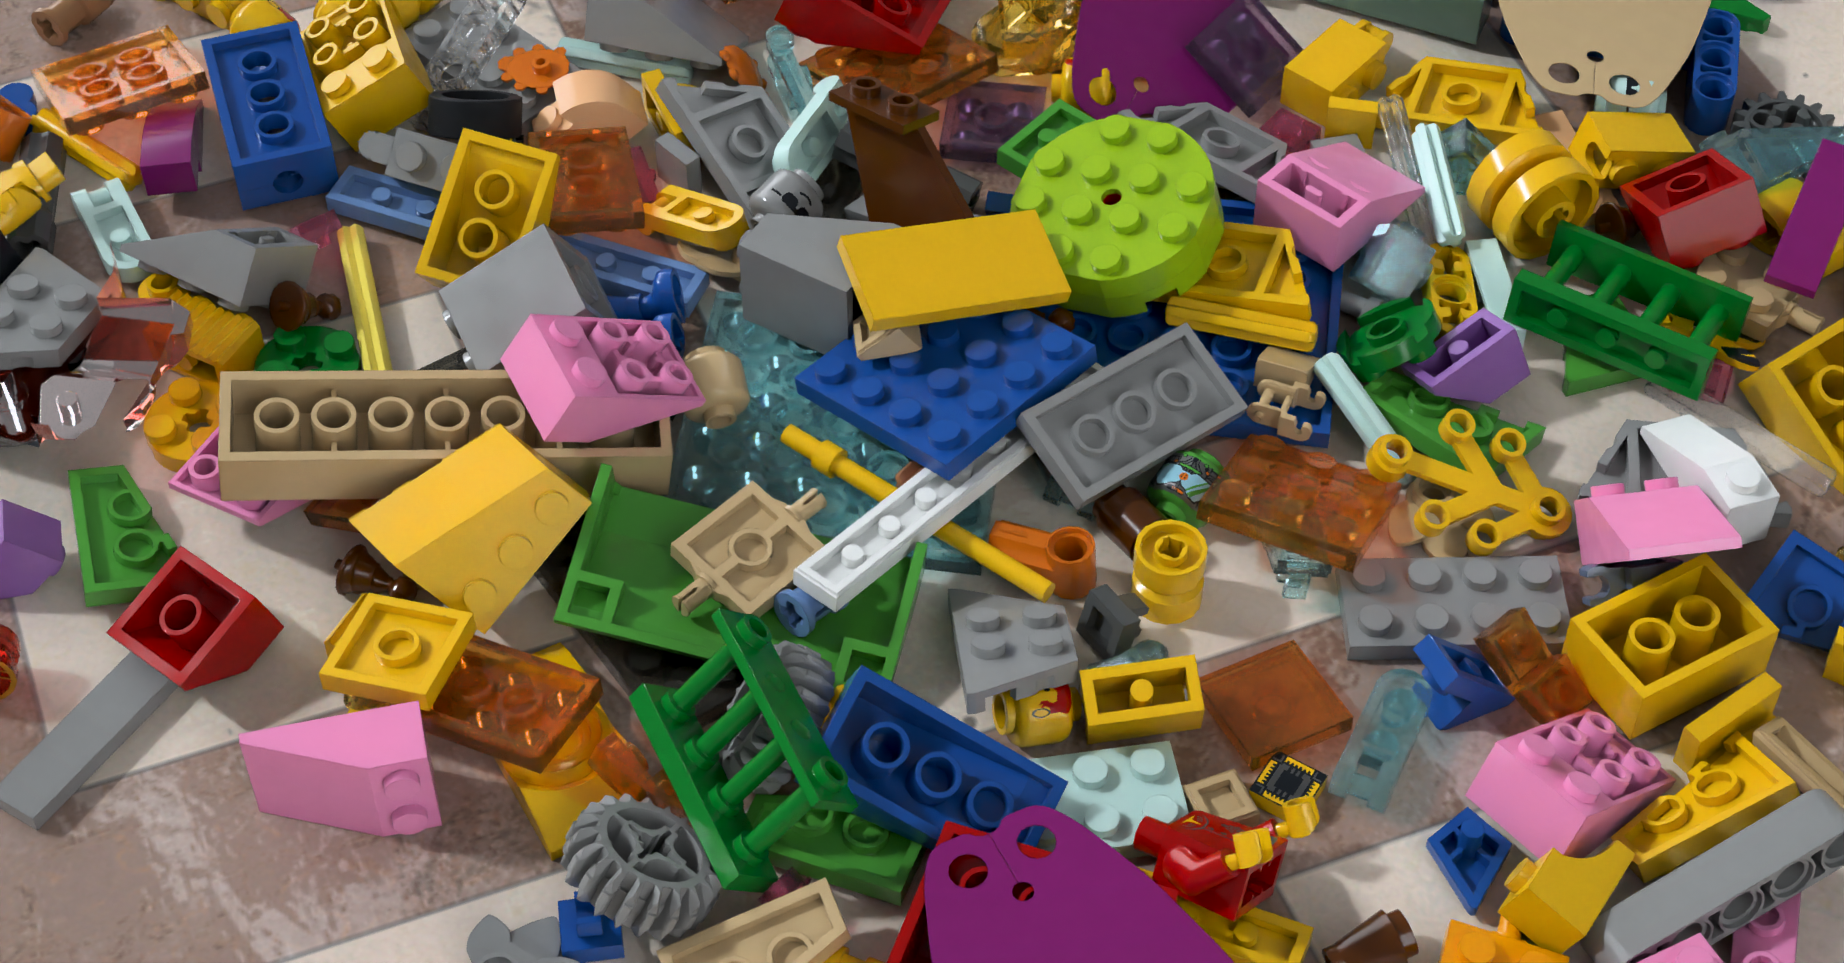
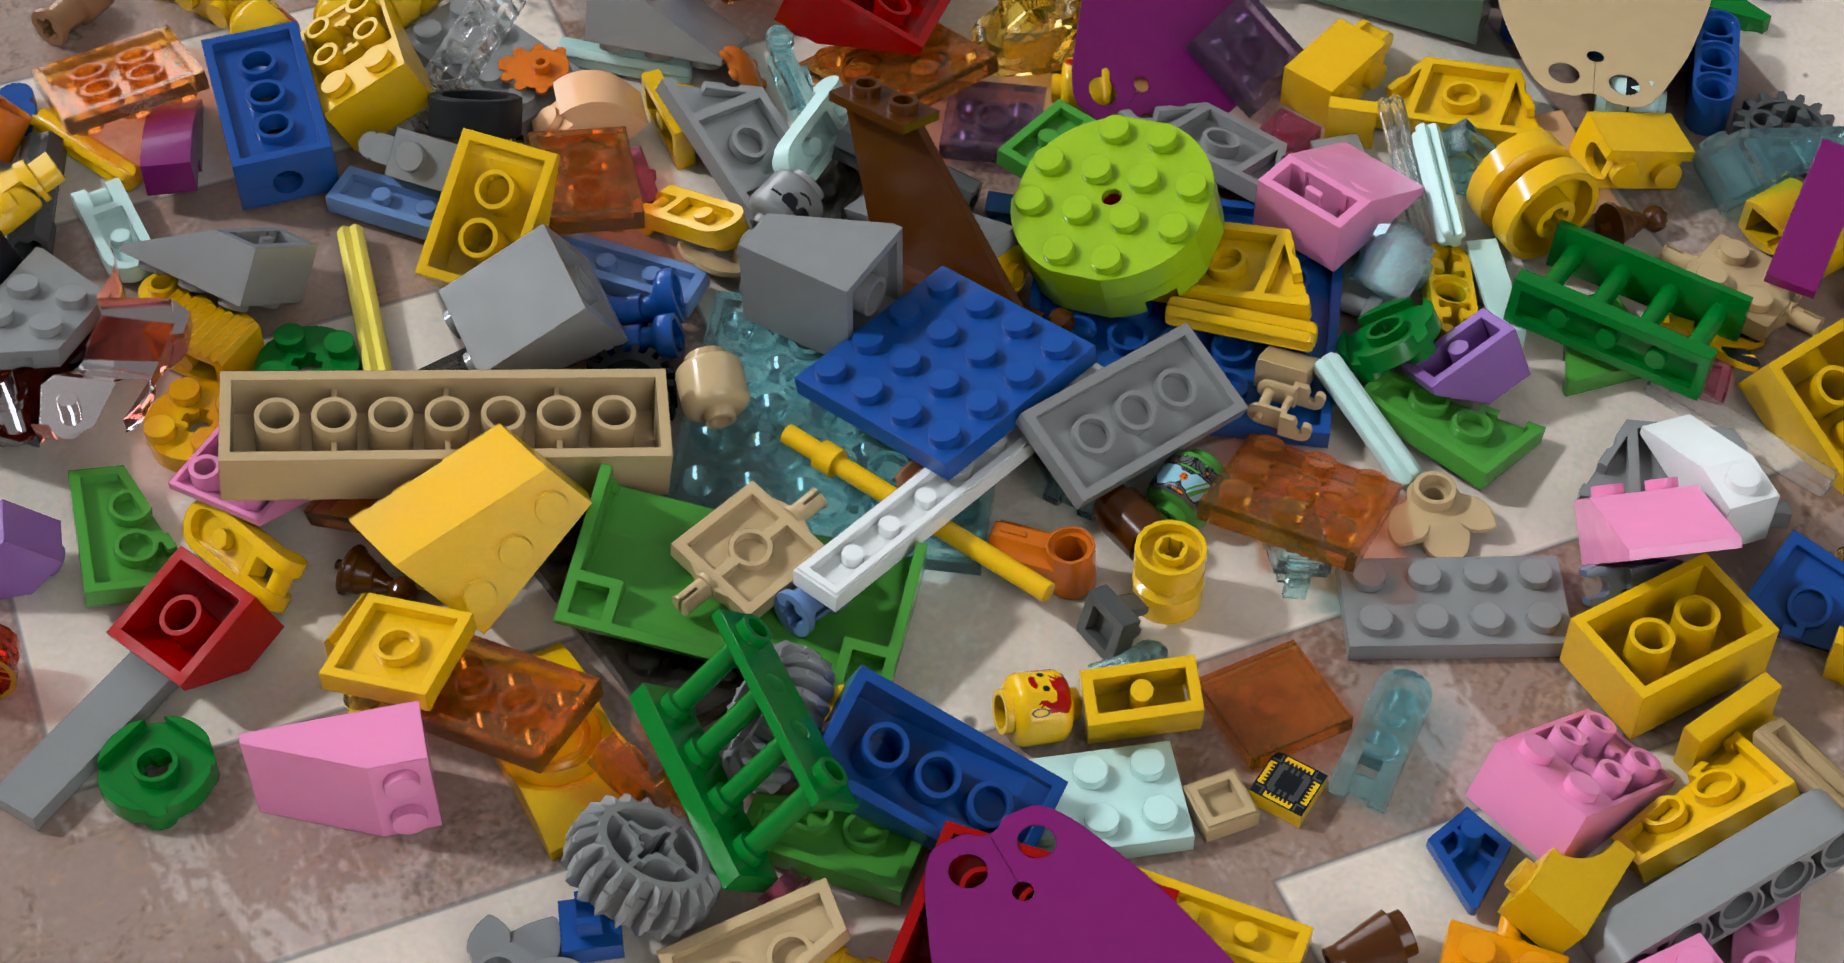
reddish brown piece [269,280,342,332] -> none
clear pink plate [286,209,342,250] -> none
bright pink slope [500,314,706,443] -> none
light grey tile [655,132,702,193] -> none
yellow tile [837,209,1072,332] -> none
tan slope [852,314,922,361] -> none
light grey wing [948,589,1078,714] -> none
red torso [1133,796,1320,921] -> none
yellow plant [1366,408,1572,556] -> none
blue slope [1412,634,1516,730] -> none
clear orange slope [1474,607,1593,725] -> none
red slope [1619,148,1767,269] -> none
none -> green plate [97,716,220,830]
none -> yellow plate [183,500,308,613]

